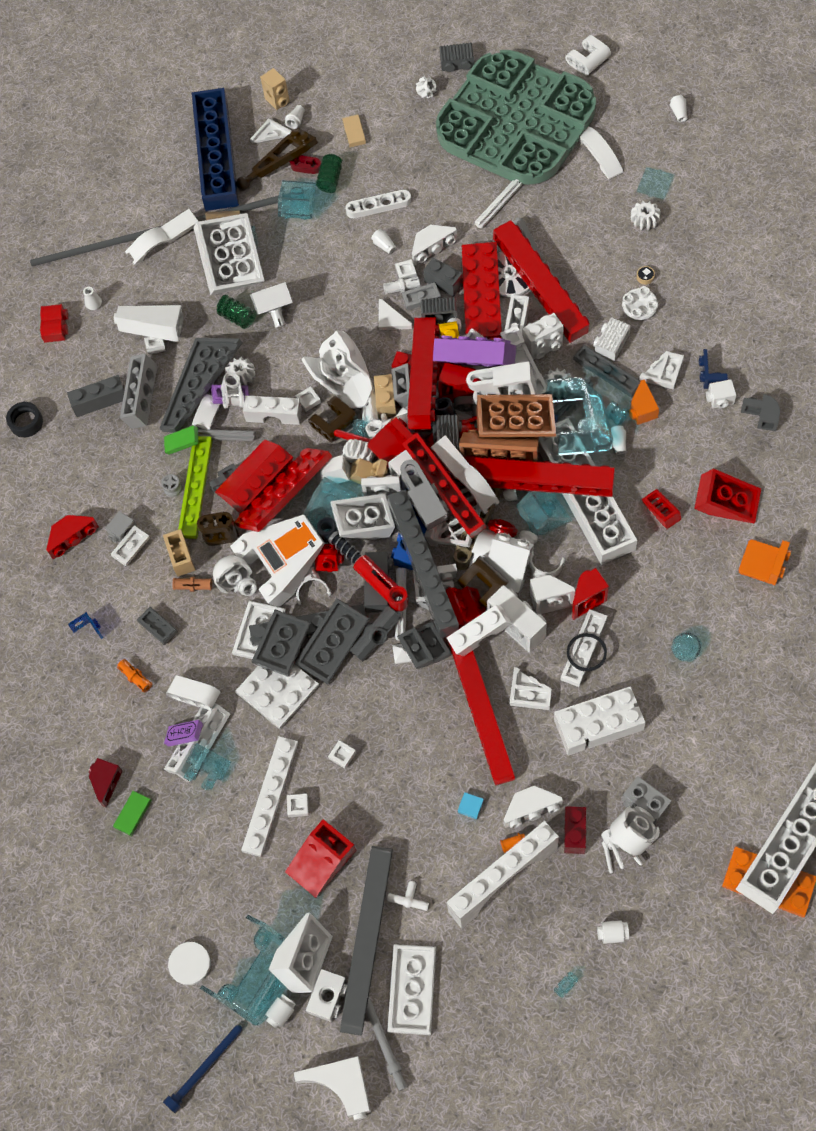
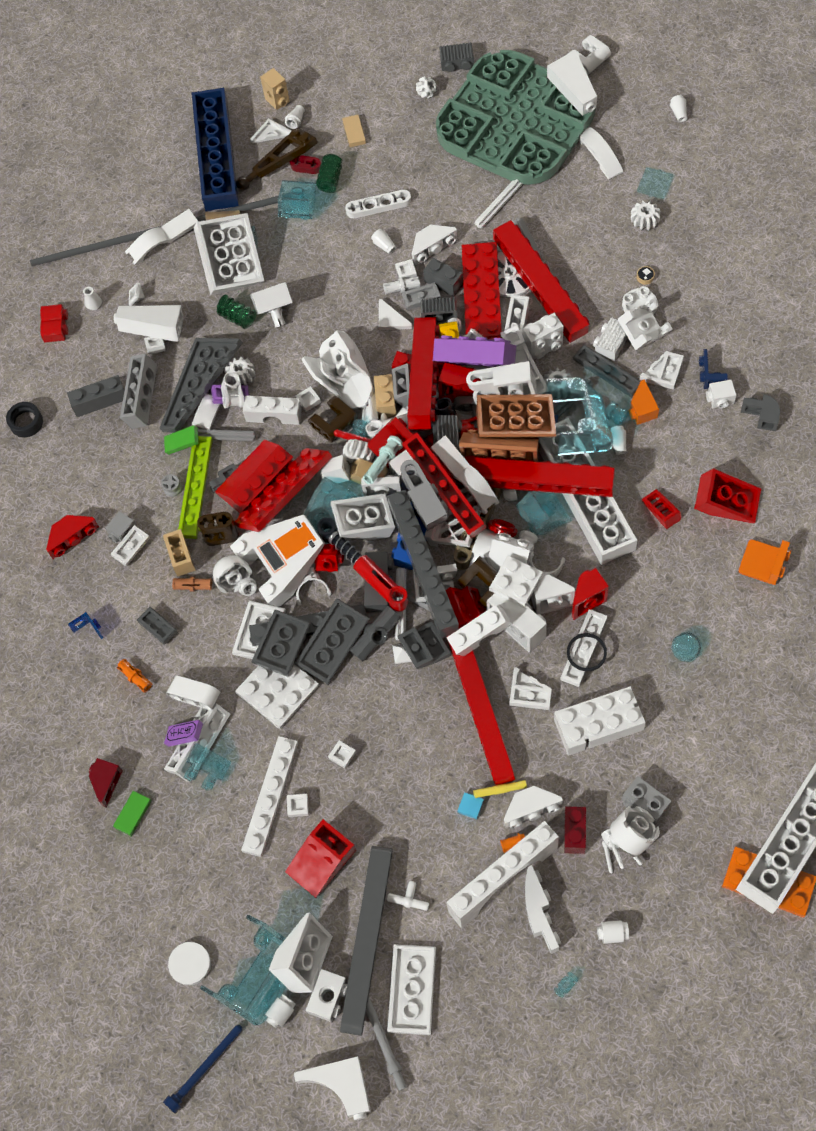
none -> white slope [129,283,145,306]
none -> light aqua pin [363,436,403,484]
none -> light yellow piece [473,780,527,798]
none -> white plate [489,555,543,607]
none -> white slope [525,865,561,954]
none -> white slope [547,50,597,116]
none -> white panel [618,298,673,350]

